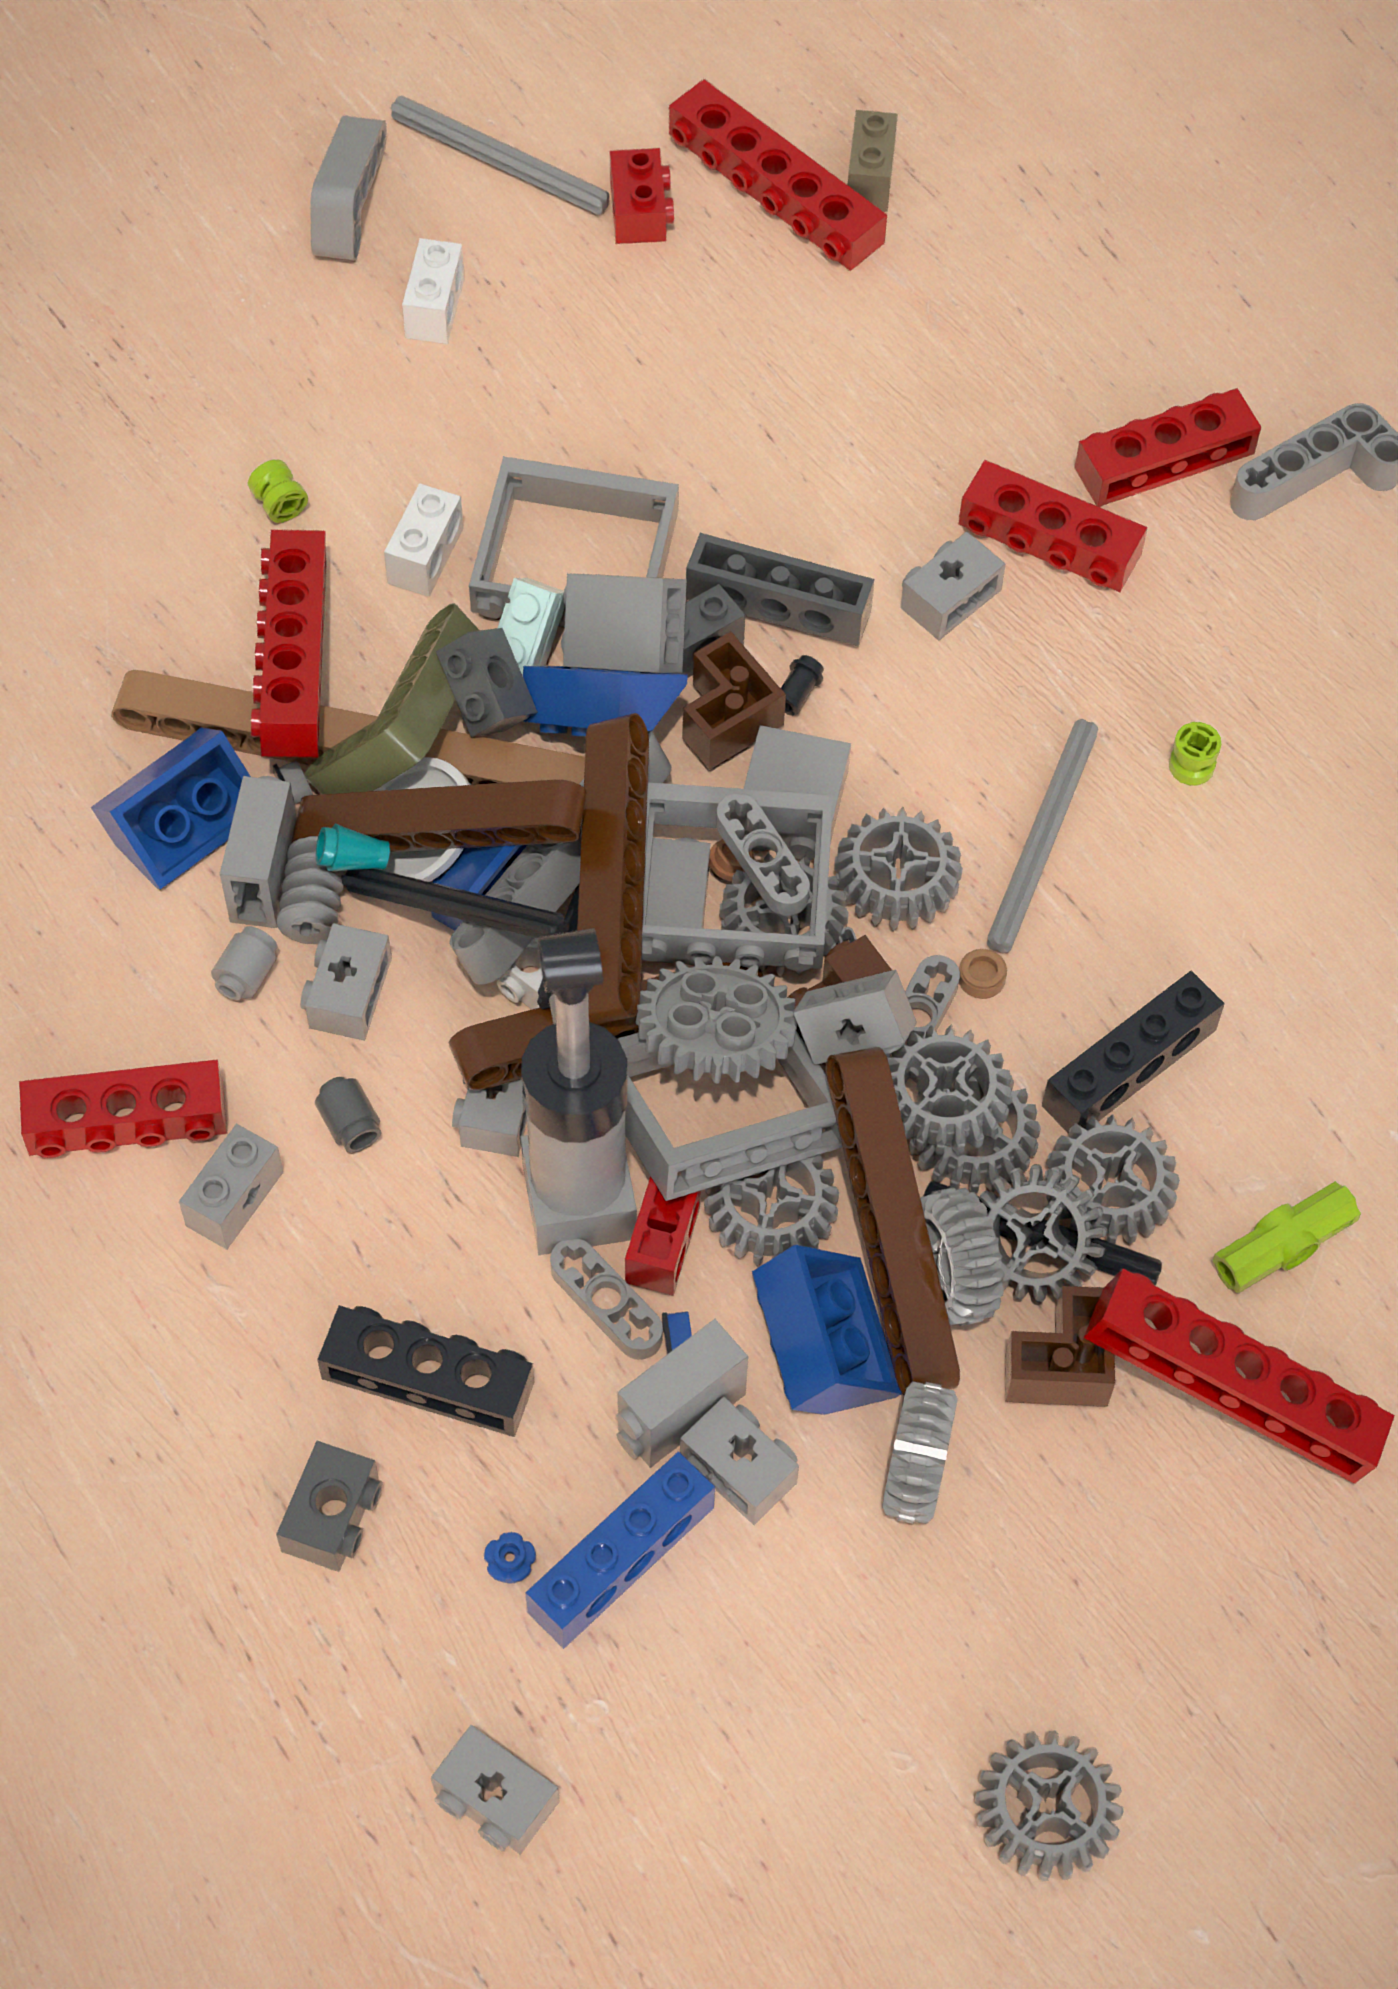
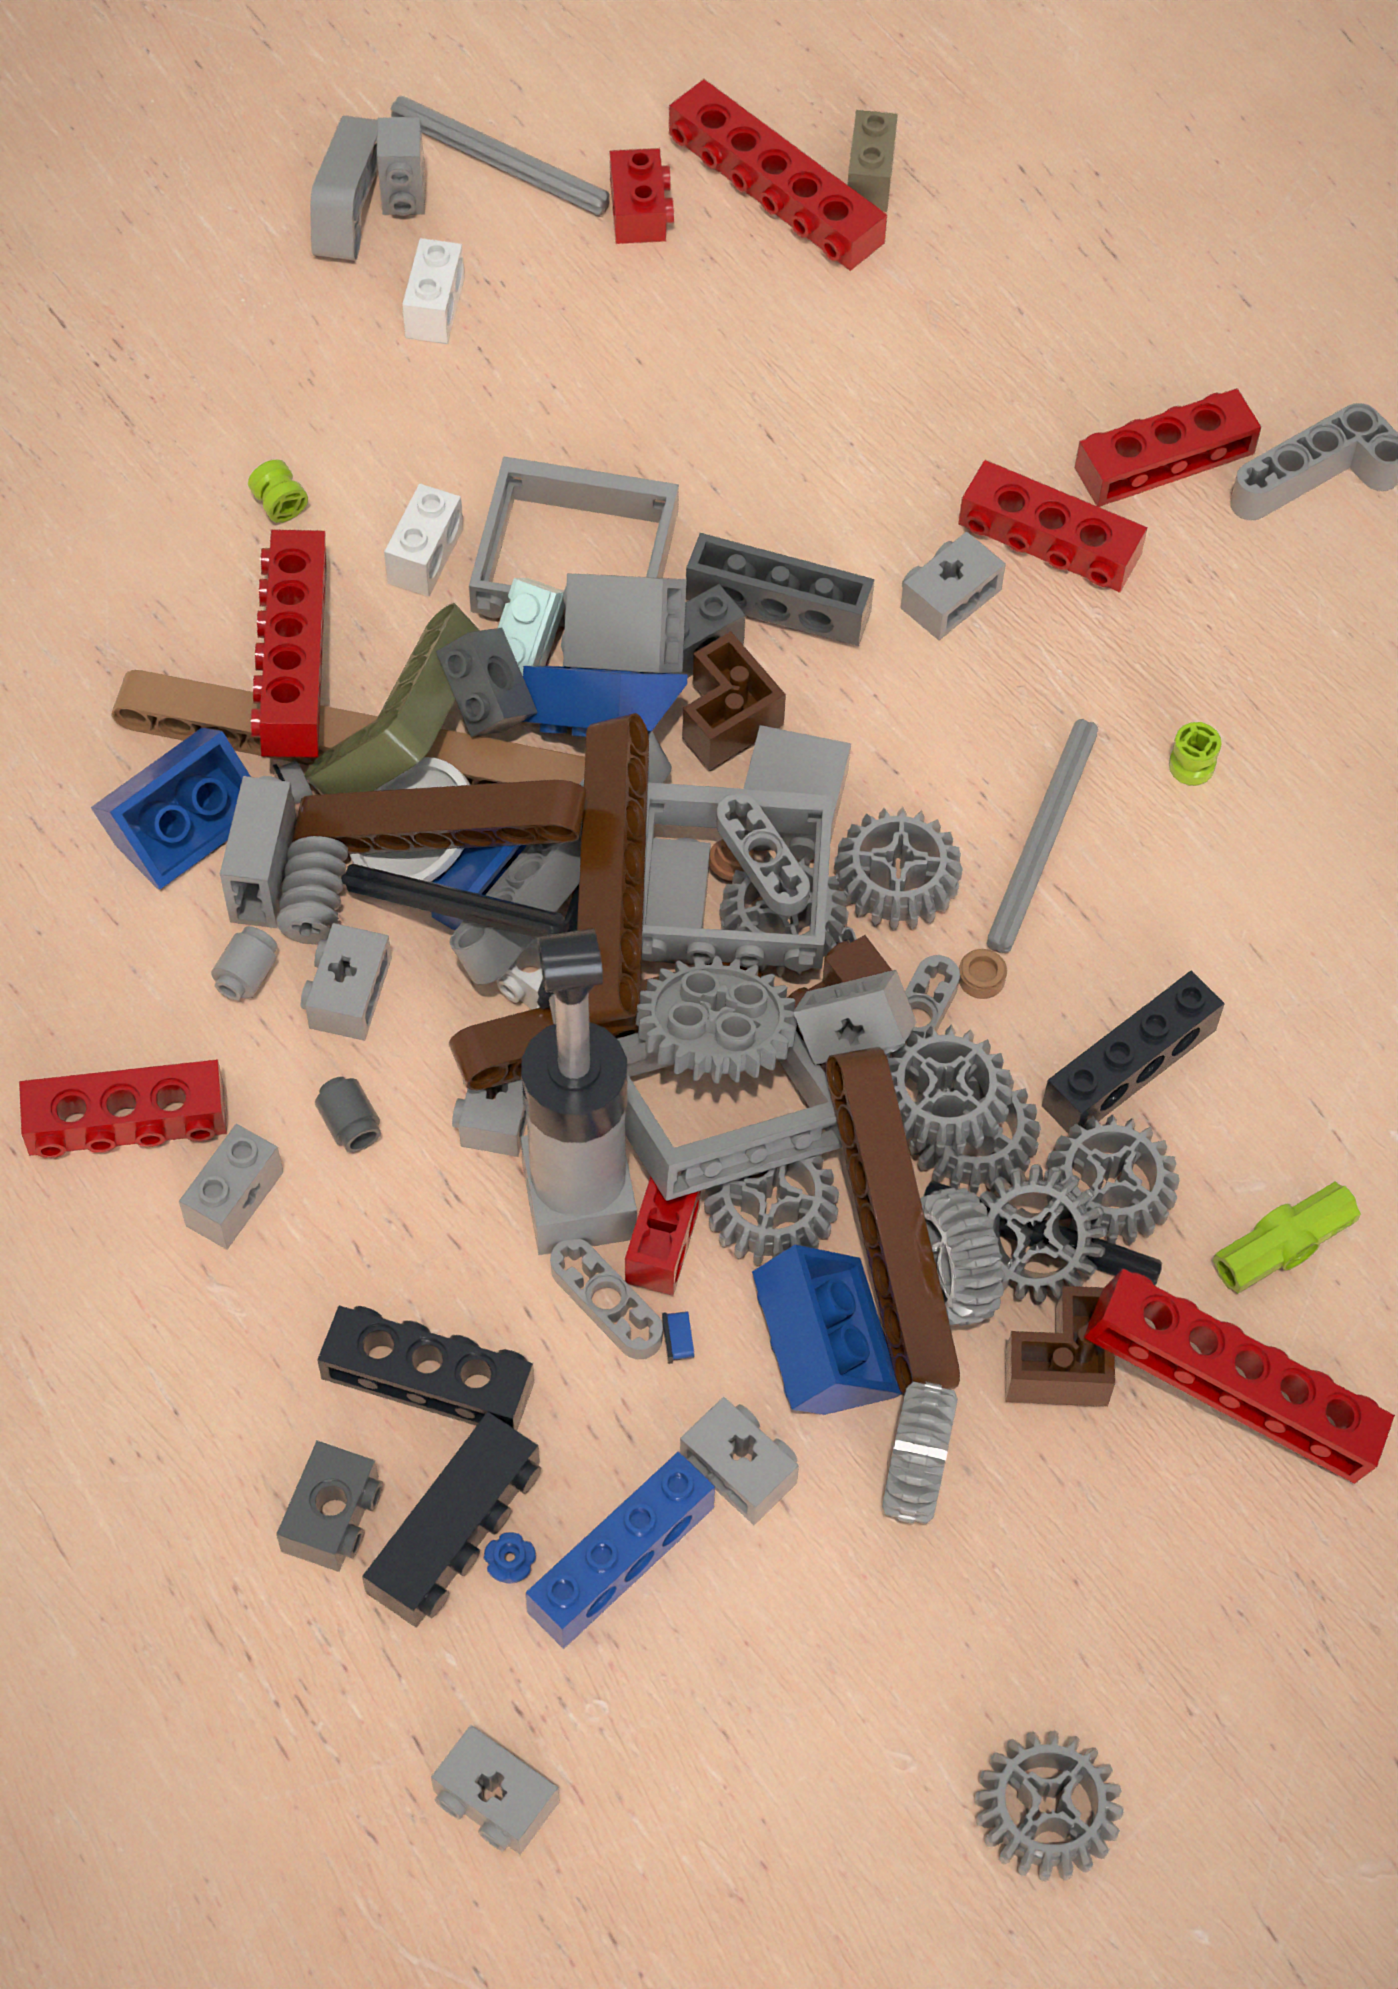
teal cone [315,824,390,871] -> none
light grey brick [616,1319,748,1468] -> none
black pin [781,655,824,716] -> none
none -> black brick [362,1412,541,1628]
none -> light grey brick [377,117,425,215]

